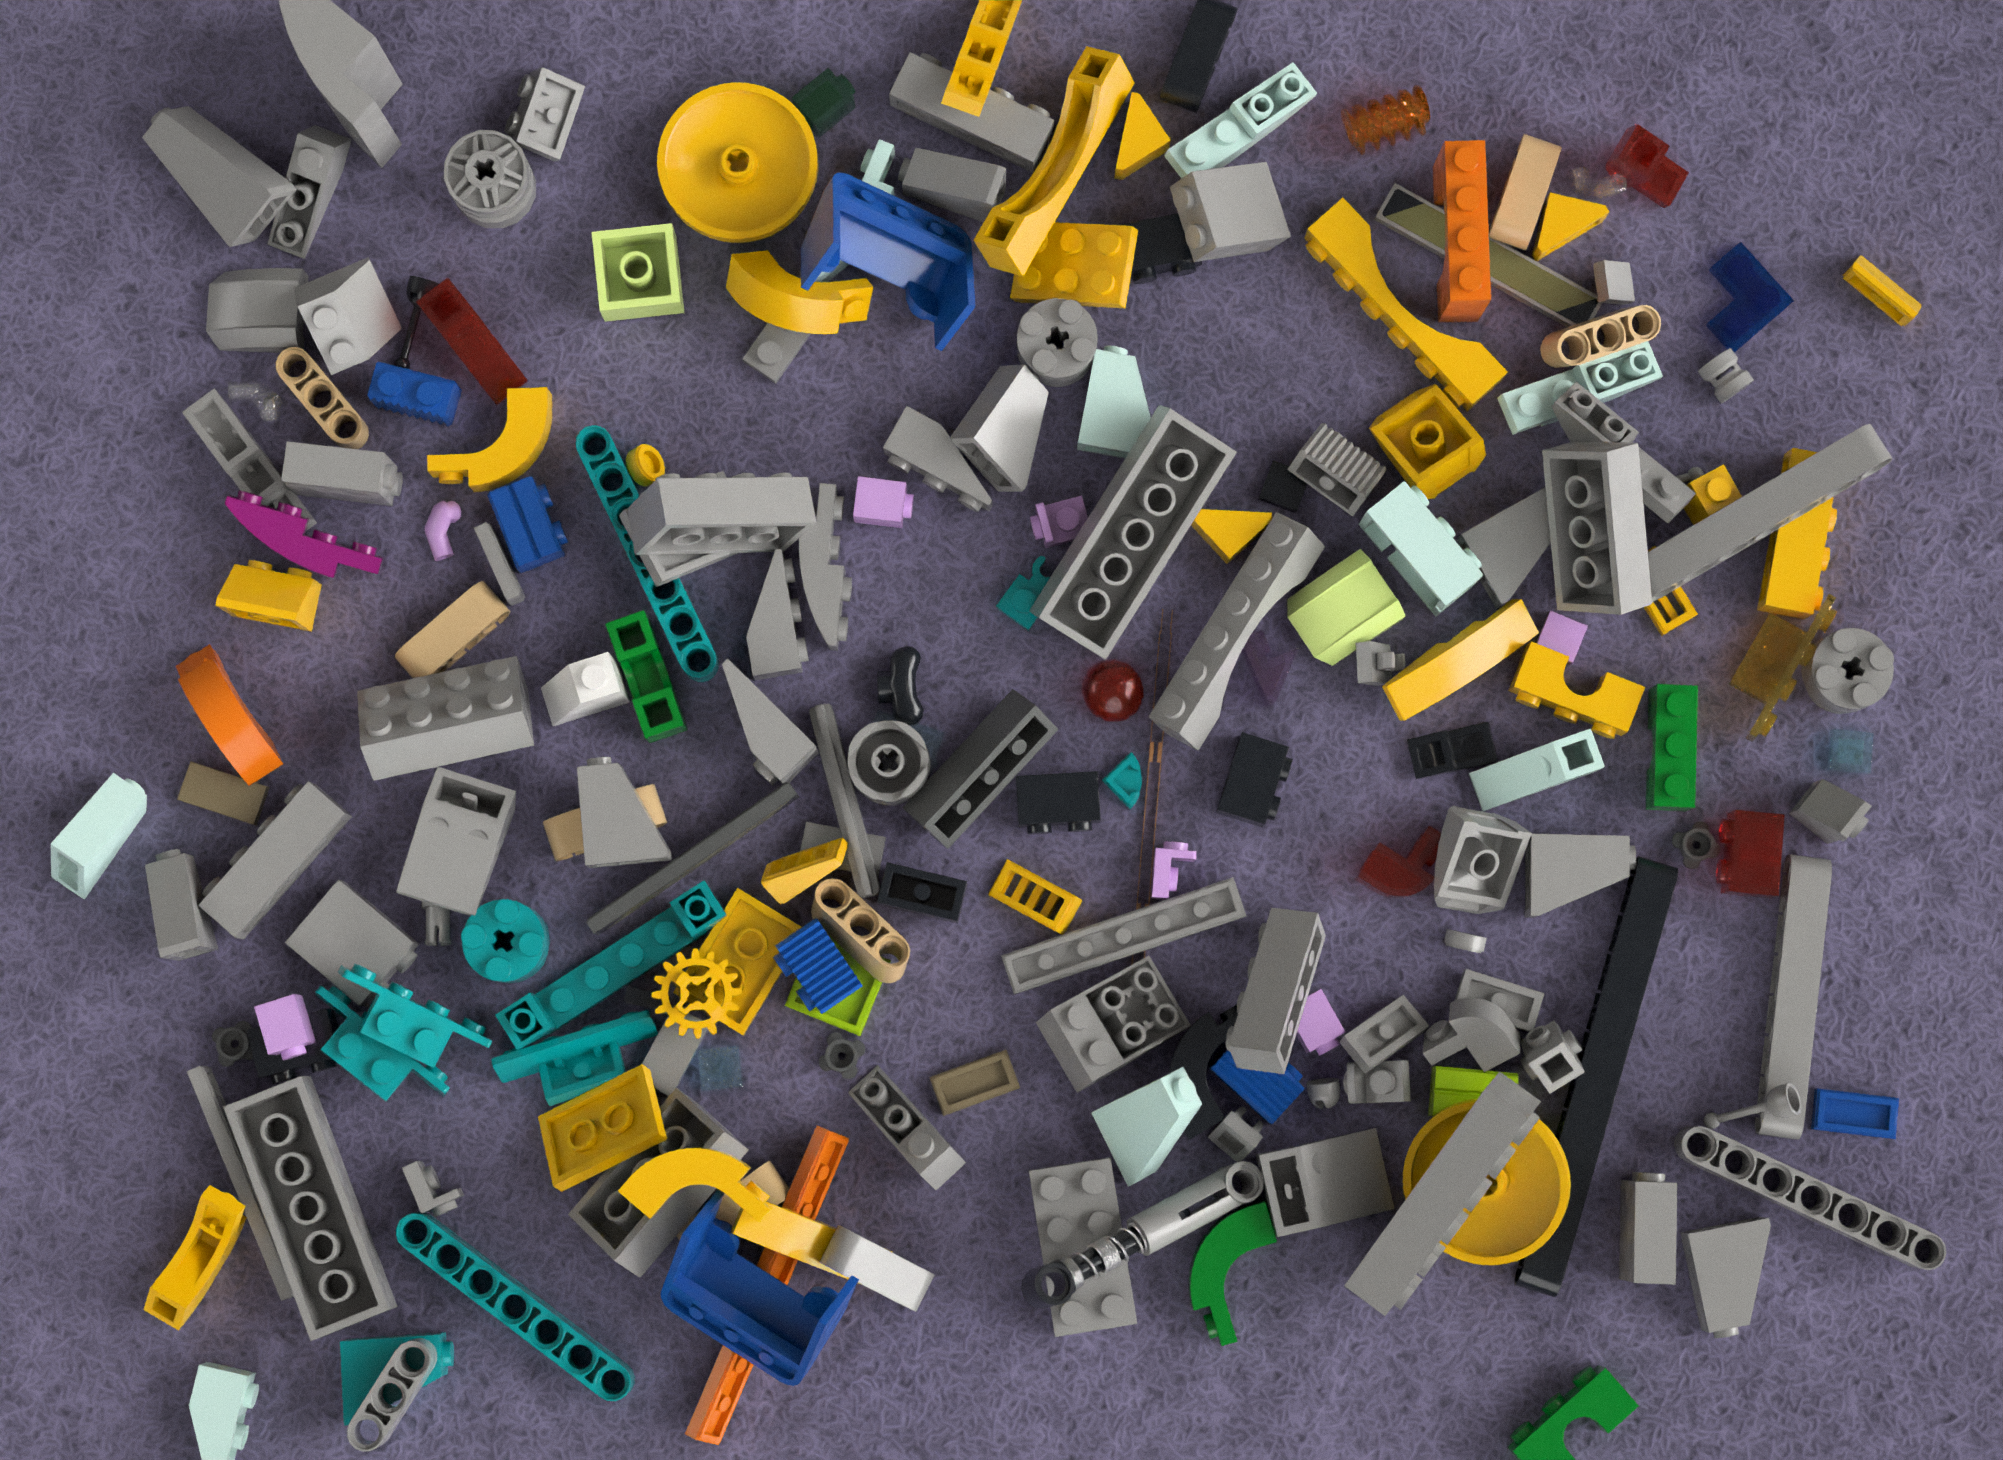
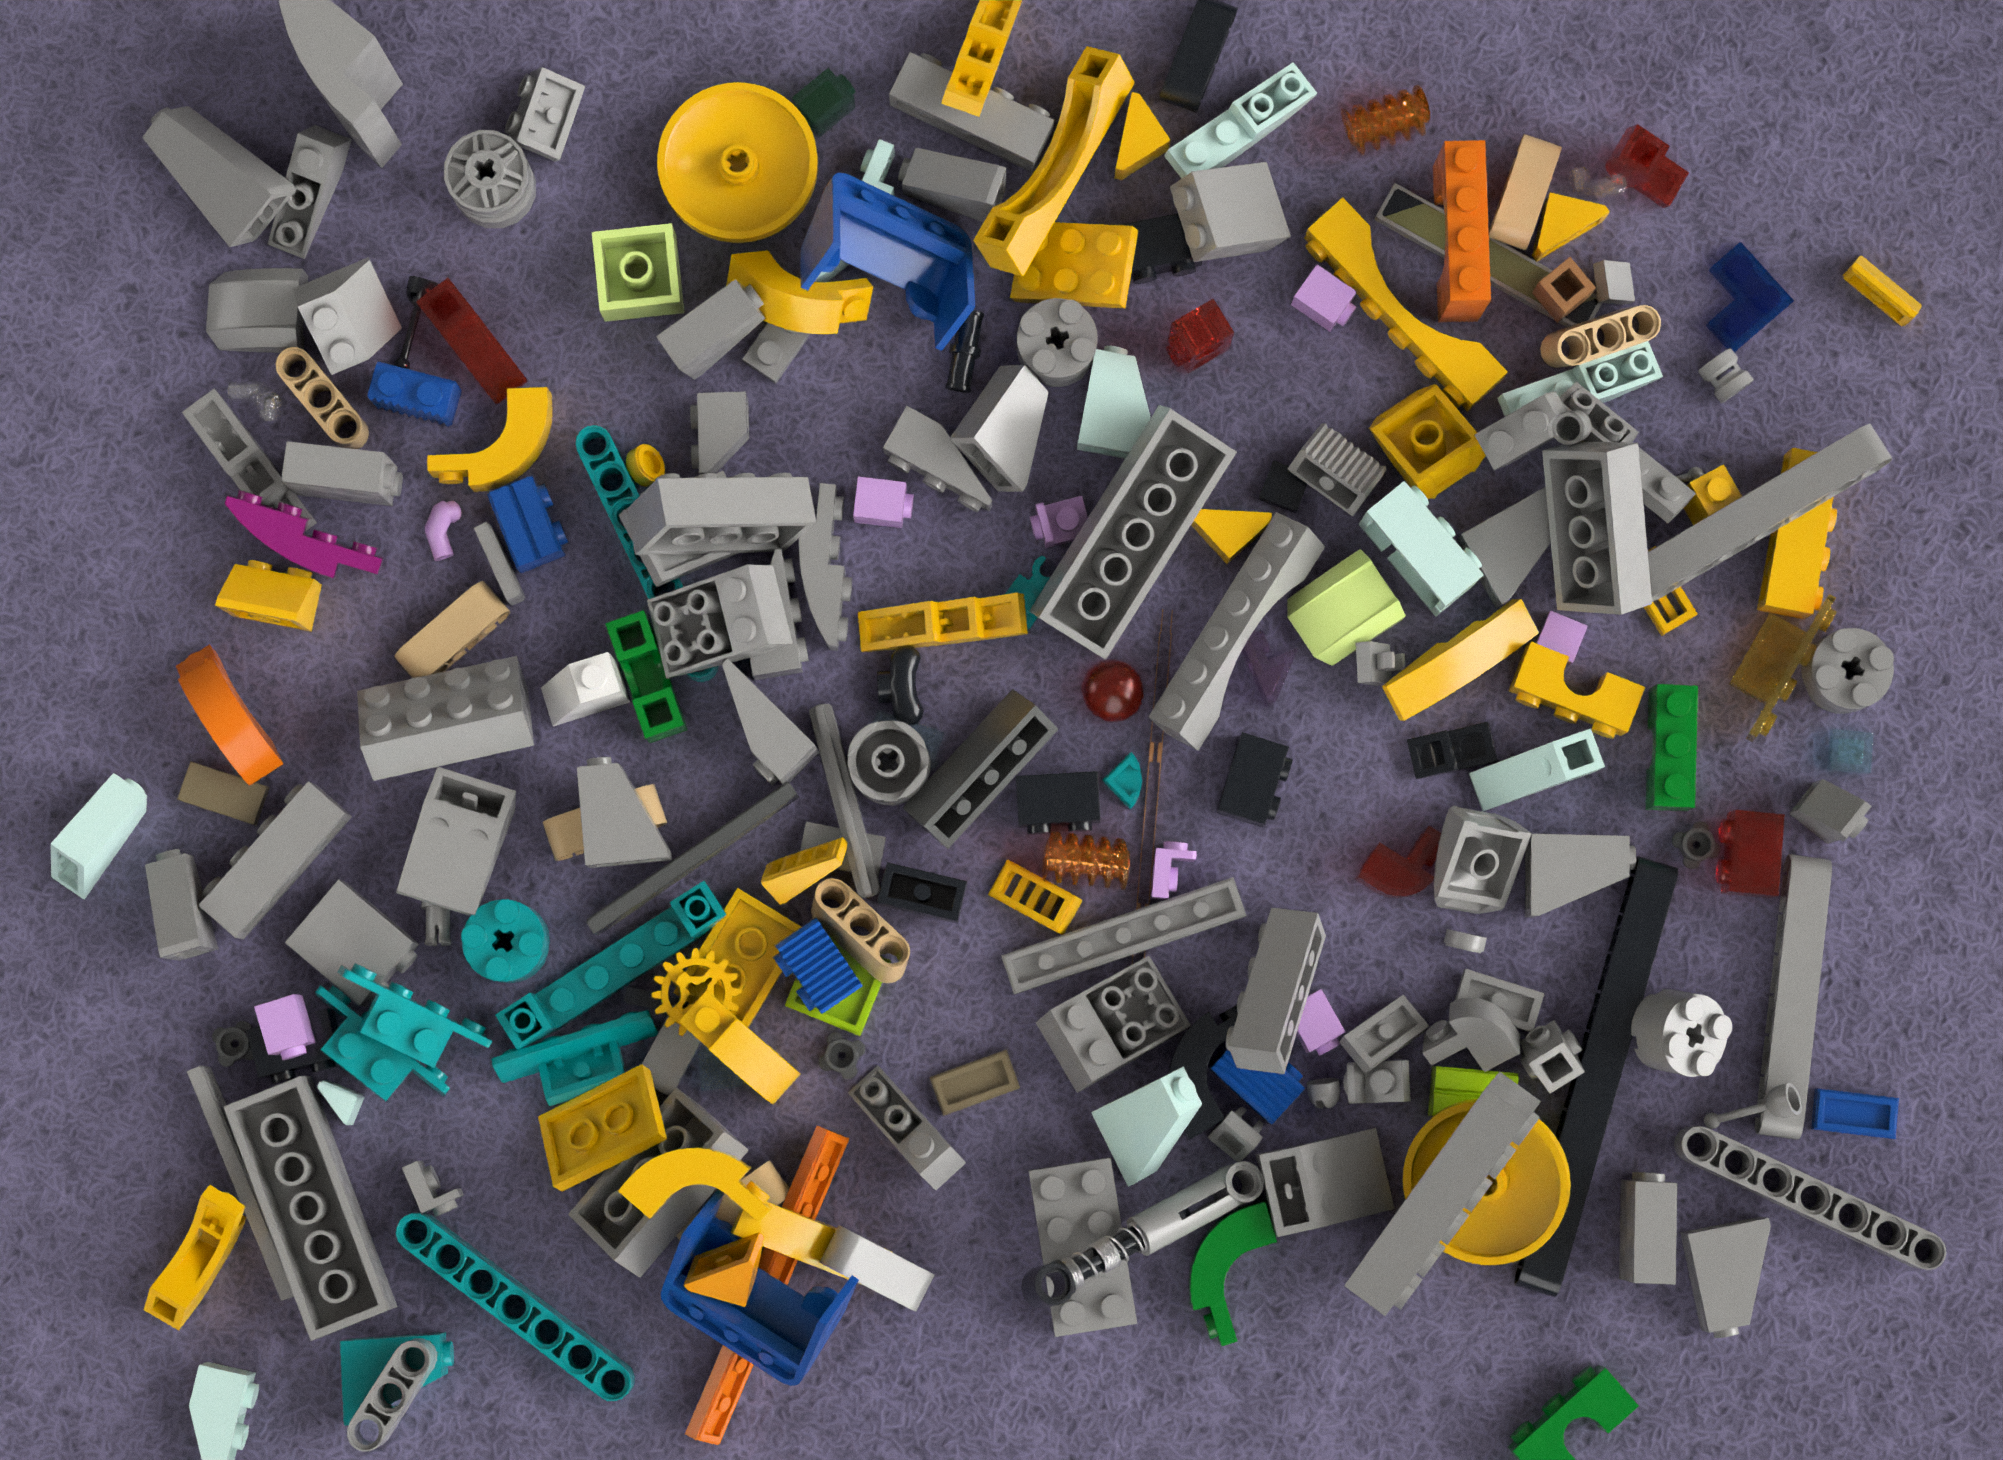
none -> light aqua slope [317,1080,365,1125]
none -> light grey slope [647,564,793,678]
none -> light grey slope [656,279,765,380]
none -> yellow arch [678,990,801,1105]
none -> light orange slope [684,1232,764,1307]
none -> light grey slope [690,391,749,475]
none -> yellow slope [858,592,1028,652]
none -> black pin [945,310,985,393]
none -> clear orange piece [1042,831,1130,890]
none -> clear red brick [1166,299,1234,374]
none -> lavender brick [1291,264,1357,332]
none -> light grey hinge [1475,391,1592,470]
none -> medium nougat brick [1532,257,1596,323]
none -> light grey brick [1631,989,1732,1077]

